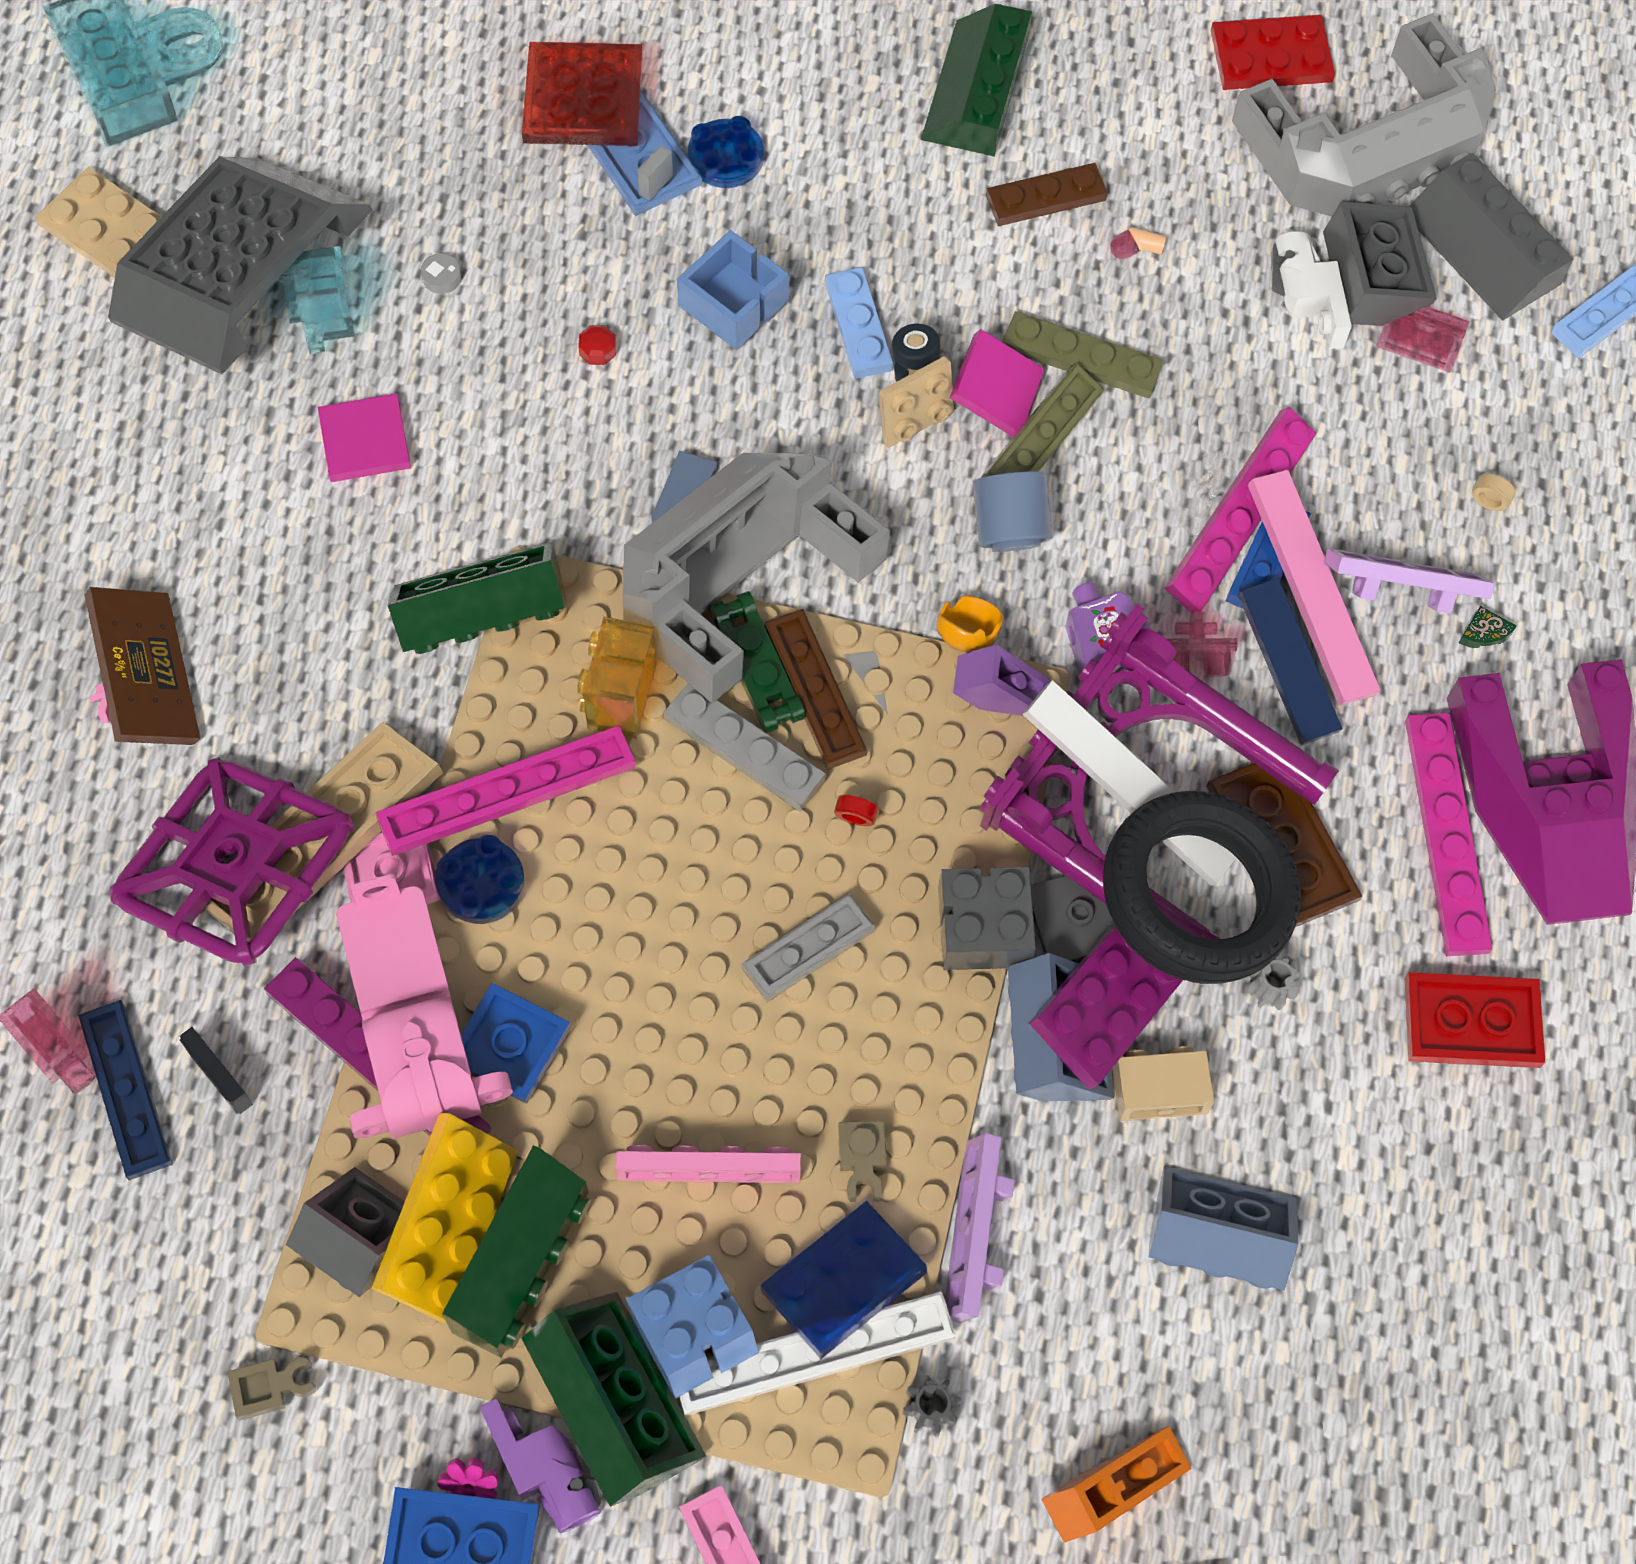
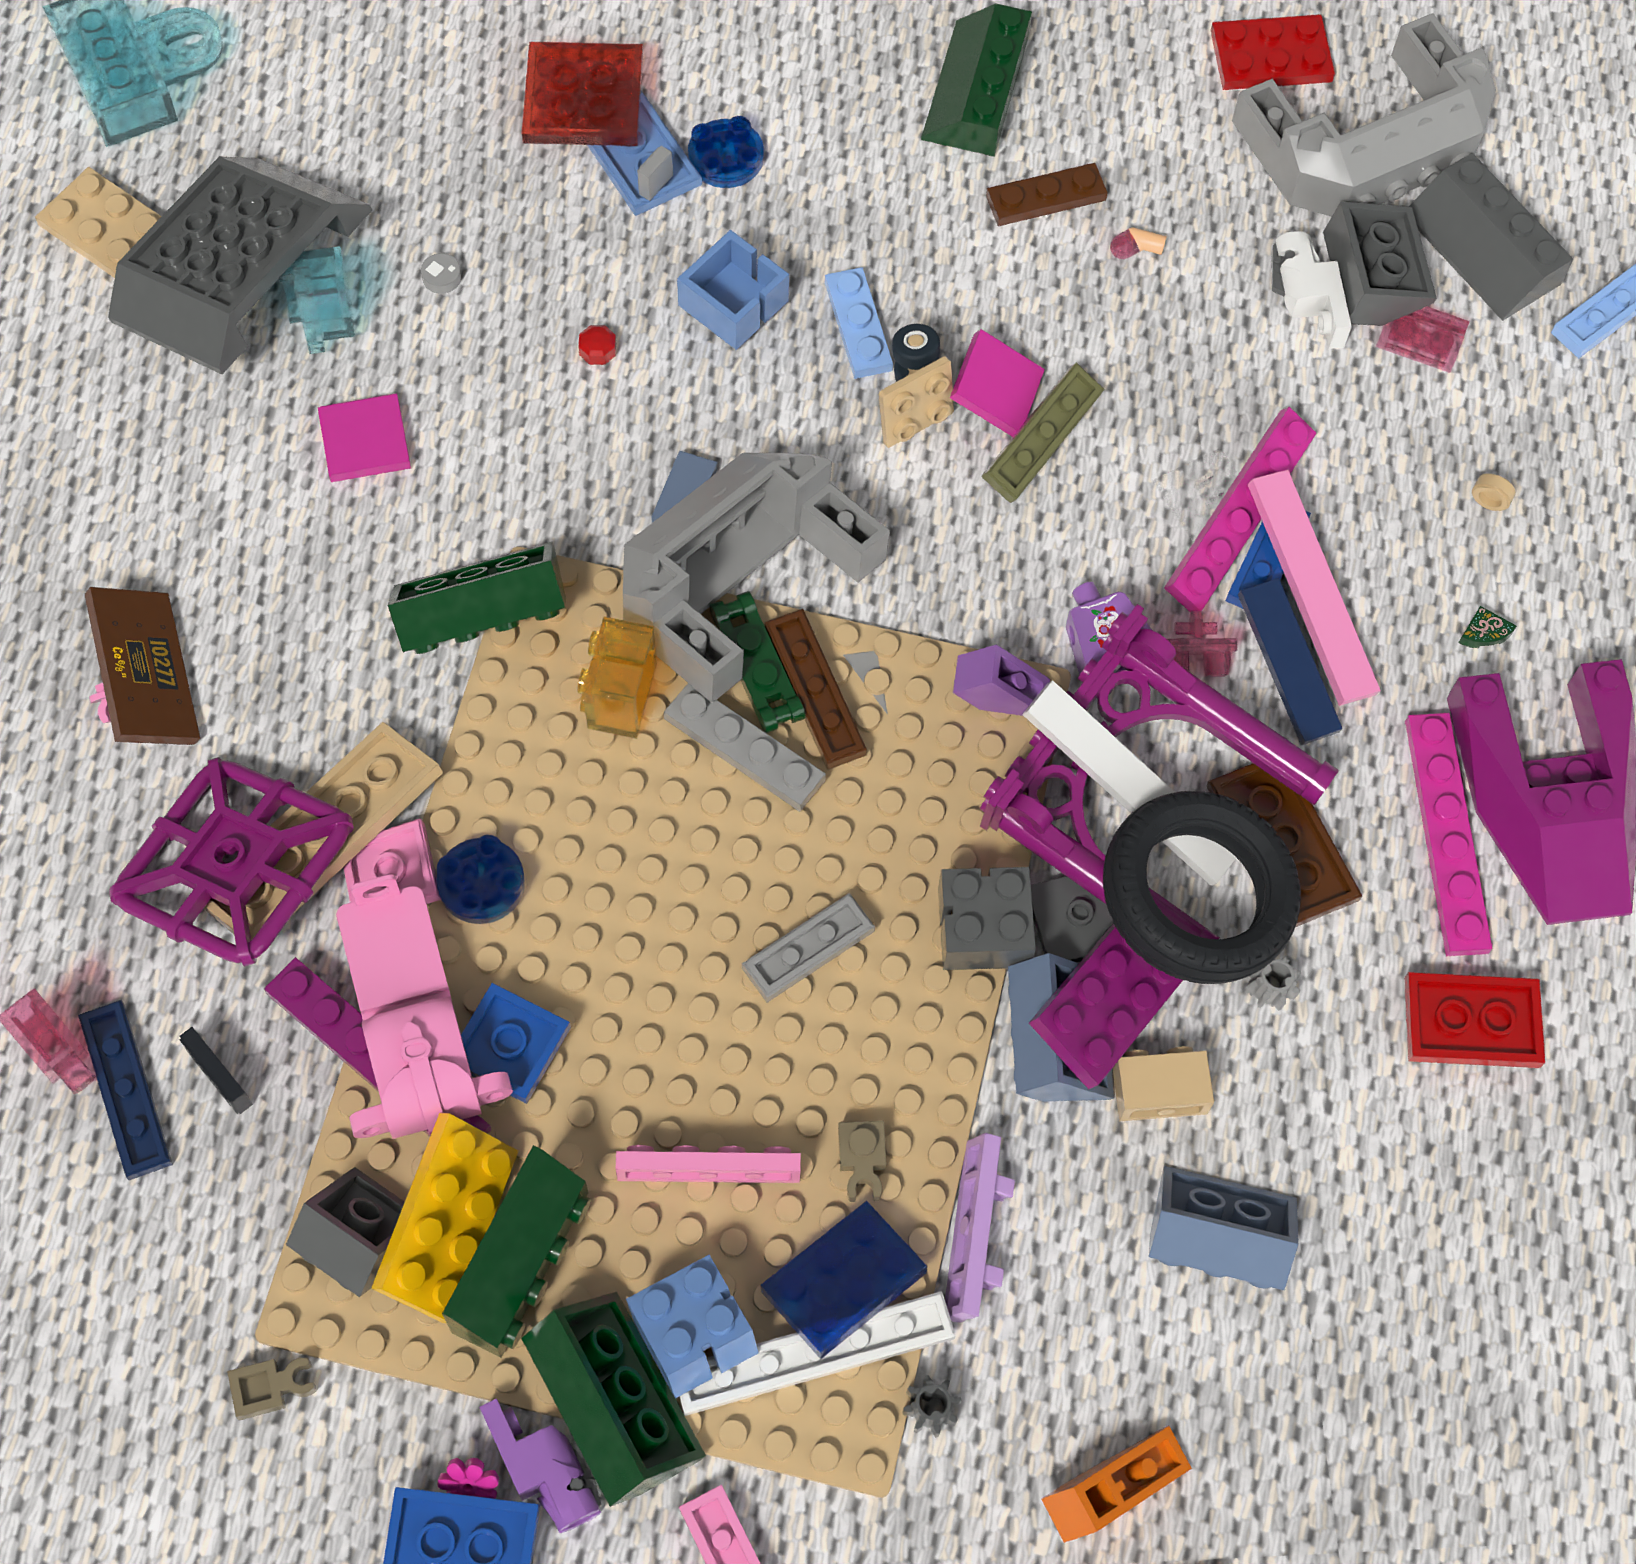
dark pink plate [376,725,636,856] -> none
red tile [834,795,879,827] -> none
light orange hair [936,595,1004,653] -> none
sand blue piece [972,471,1053,552] -> none
olive plate [1002,311,1164,399] -> none
lavender hinge [1324,548,1495,614] -> none

